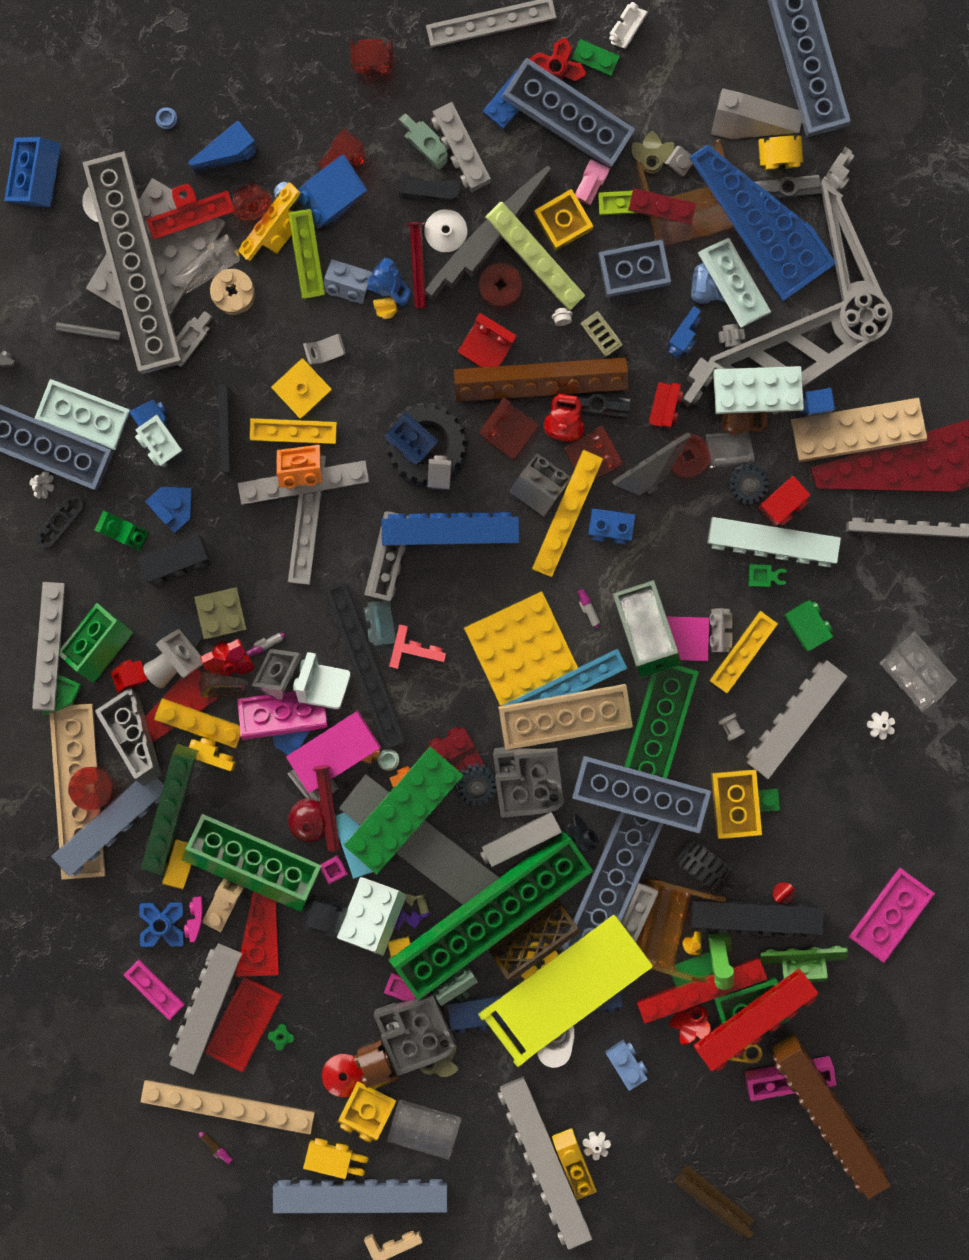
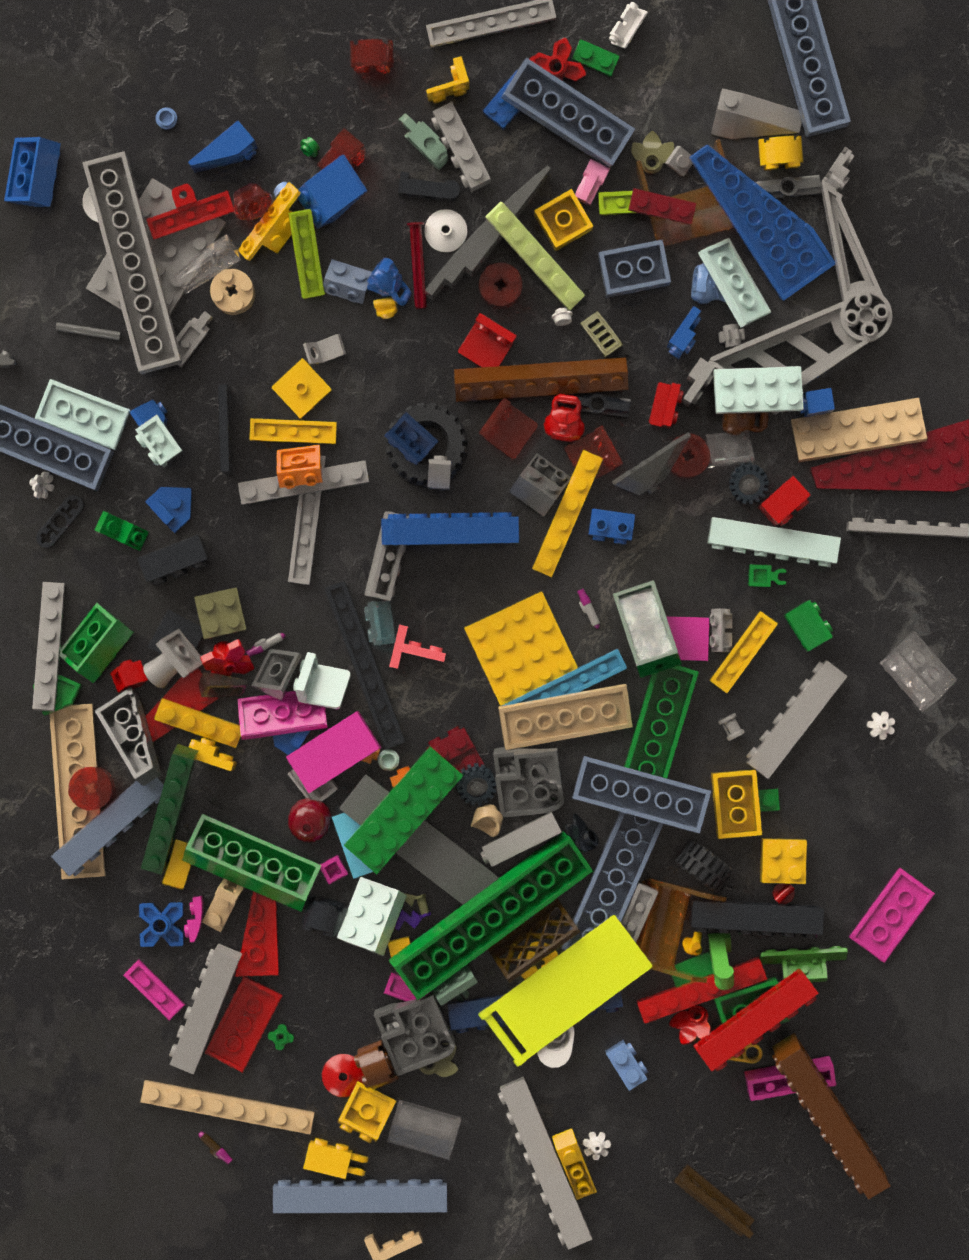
dark red axle [313,765,340,852] -> none
none -> green plate [300,137,320,157]
none -> yellow bracket [426,56,470,103]
none -> tan piece [471,804,503,837]
none -> yellow brick [760,838,807,884]

